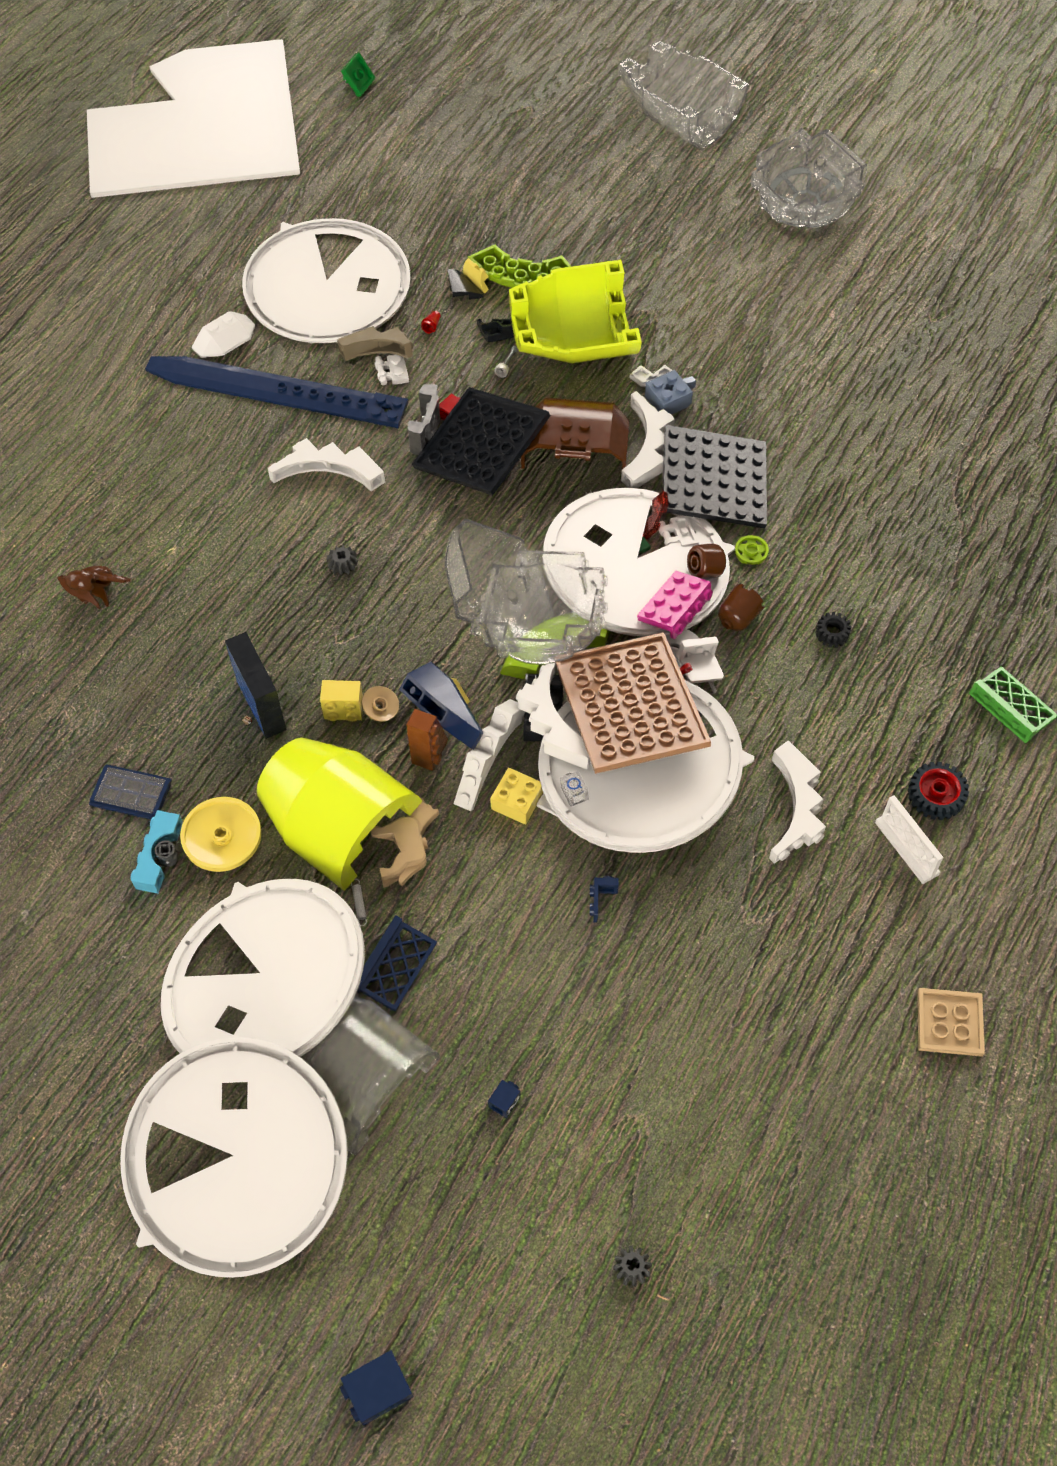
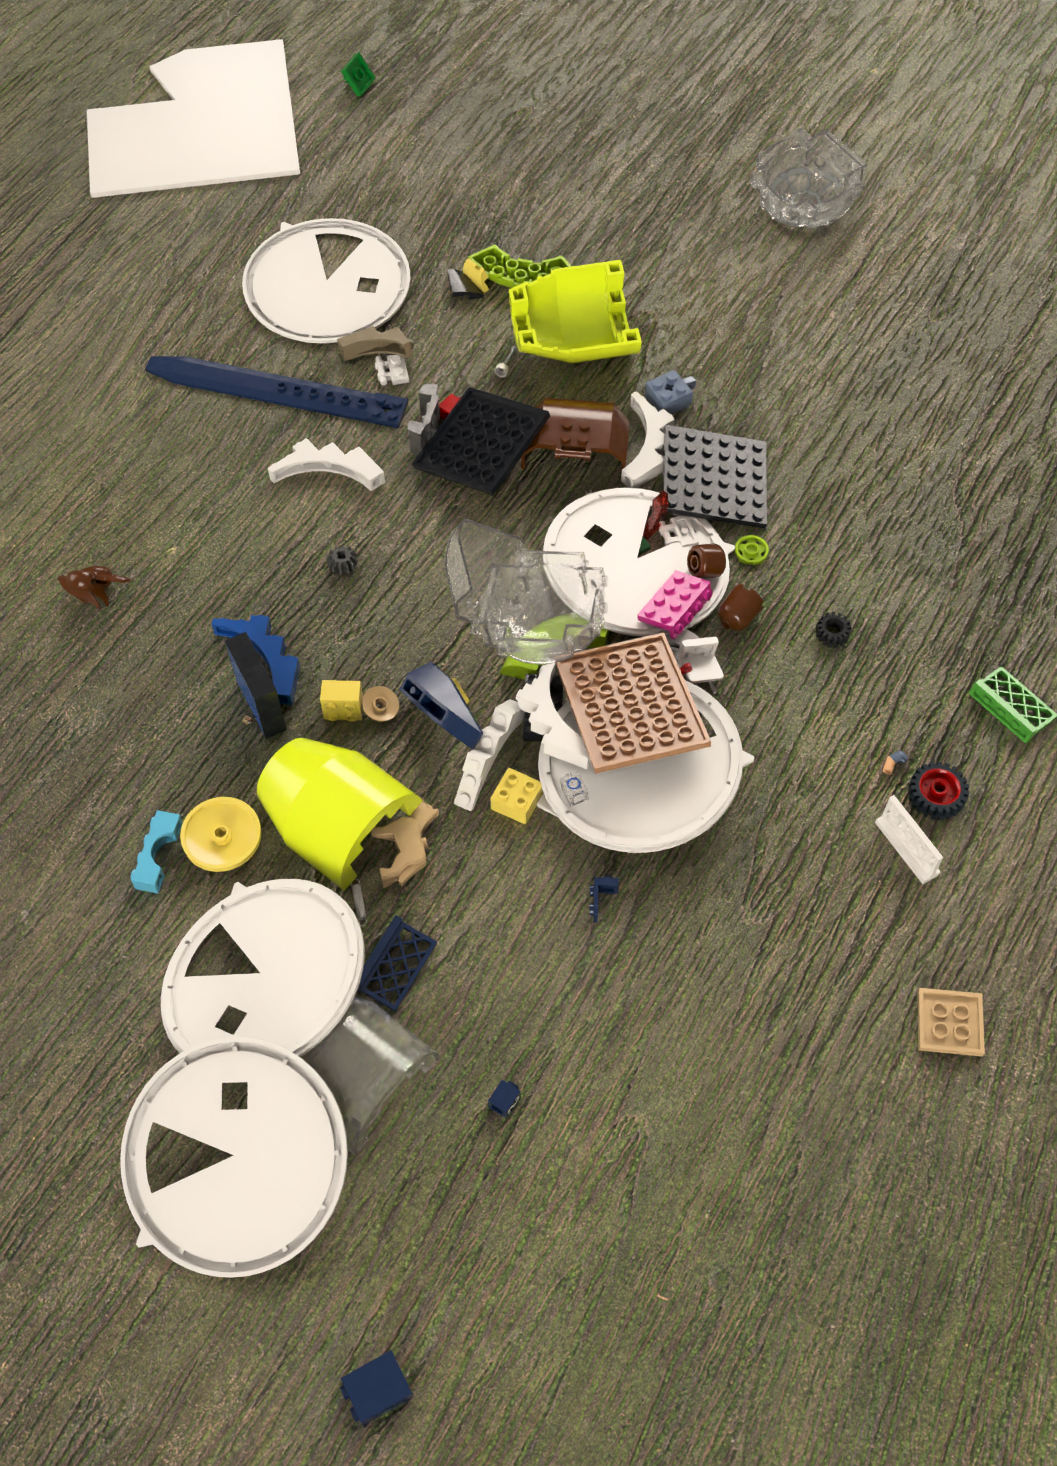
clear piece [89,764,172,820] -> none
dark grey wheel [155,840,178,867] -> none
white wedge [192,311,255,359] -> none
dark orange wedge [406,709,448,771] -> none
red cone [421,311,441,334] -> none
black slope [476,319,515,343] -> none
dark grey gear [613,1246,652,1287] -> none
clear windscreen [619,41,749,148] -> none
white tile [629,365,672,387] -> none
white arch [769,741,826,864] -> none
none -> blue arch [212,615,300,705]
none -> arm [883,751,908,775]

